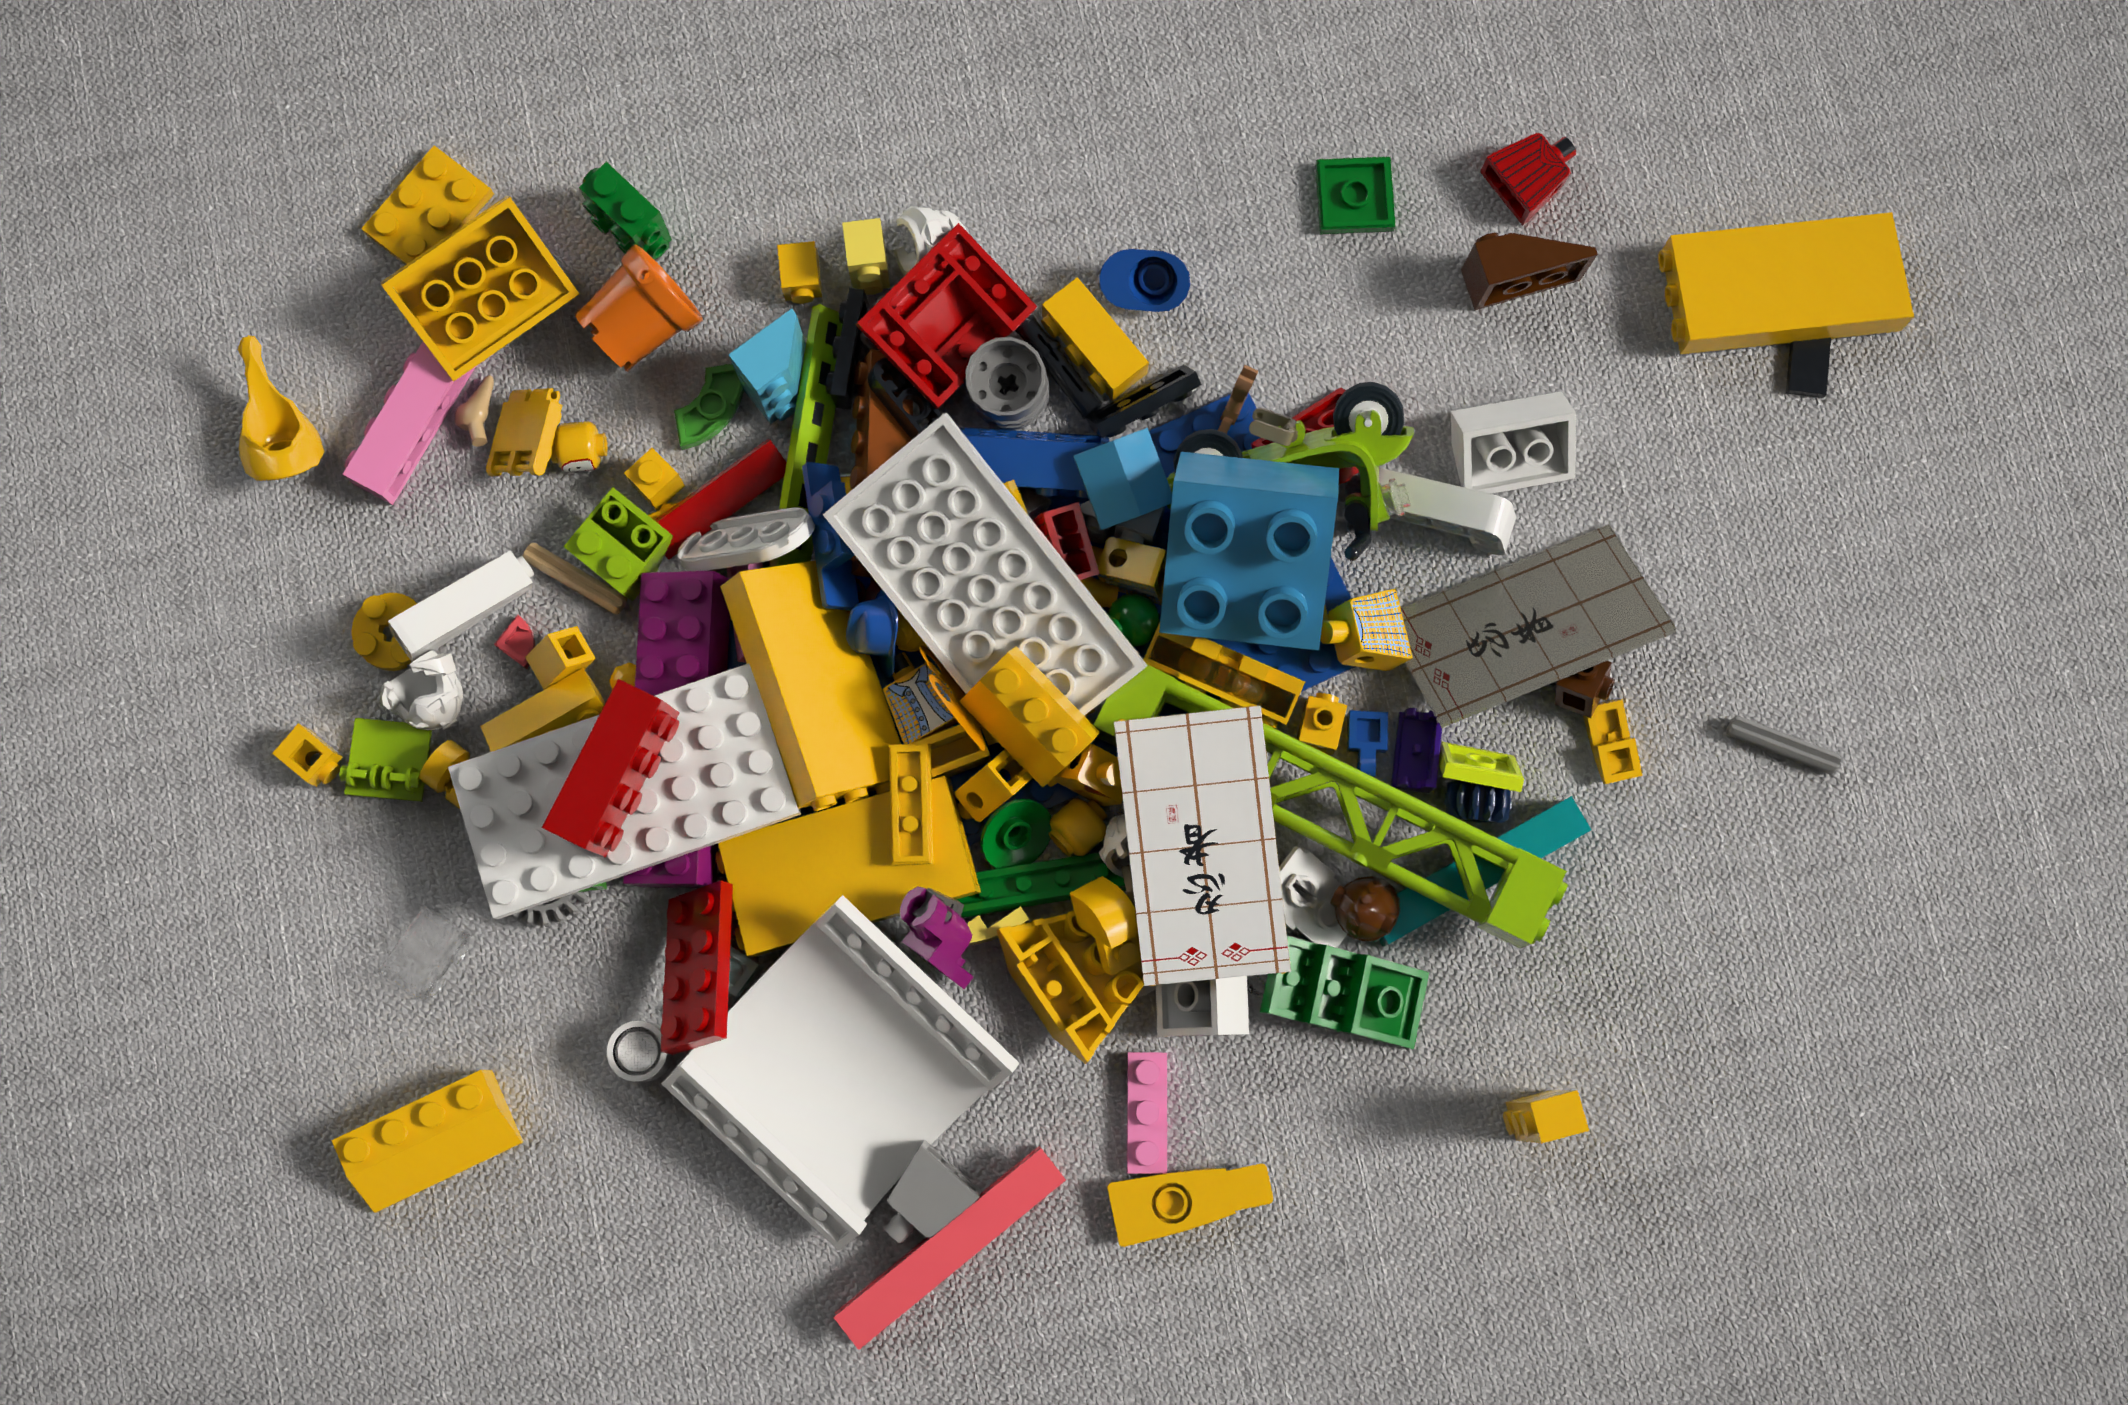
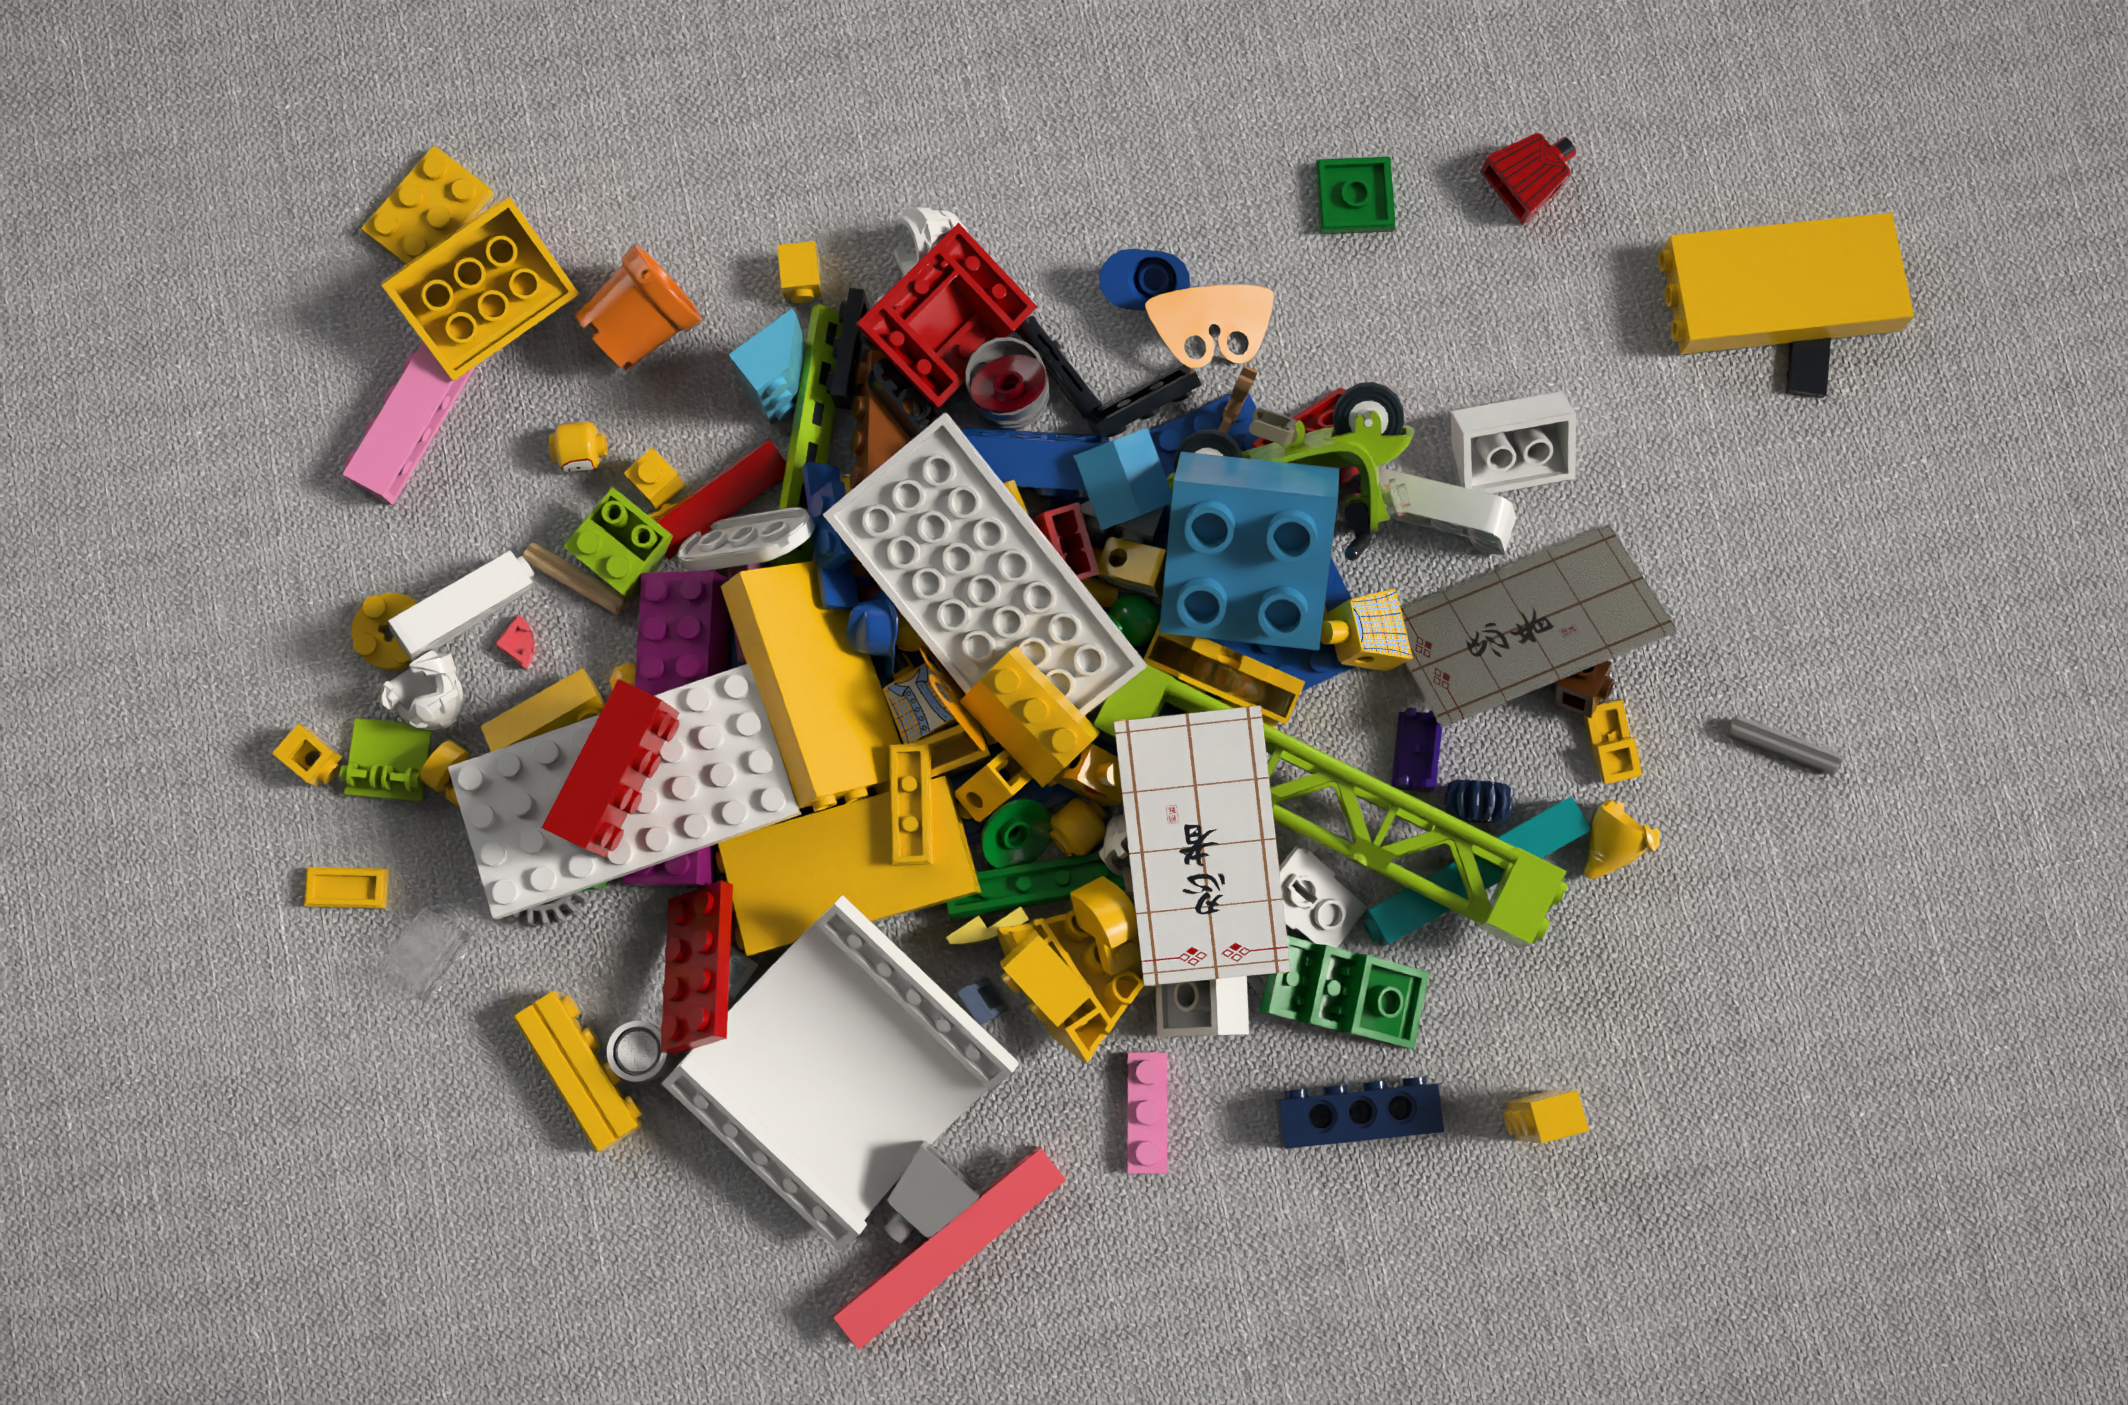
yellow hat [237,335,324,481] -> none
yellow slope [331,1070,524,1213] -> none
tan animal [455,375,494,447] -> none
yellow plate [486,388,563,477] -> none
yellow brick [525,626,596,690] -> none
green brick [579,161,672,259] -> none
bright green tile [674,363,744,450] -> none
light yellow piece [842,218,891,295] -> none
magenta plate [900,886,973,989] -> none
yellow brick [1041,277,1149,401] -> none
yellow piece [1107,1163,1273,1247] -> none
yellow brick [1296,693,1347,755] -> none
reddish brown helmet [1330,876,1400,941] -> none
blue plate [1347,710,1388,777] -> none
neon yellow tile [1439,741,1524,792] -> none
reddish brown slope [1461,233,1598,311] -> none
none -> yellow tile [304,867,389,909]
none -> yellow brick [513,991,643,1153]
none -> sand blue tile [957,977,1008,1026]
none -> dark red dish [970,354,1047,414]
none -> yellow brick [999,930,1093,1027]
none -> light orange piece [1145,285,1274,368]
none -> dark blue brick [1275,1076,1444,1149]
none -> yellow hat [1584,800,1660,879]

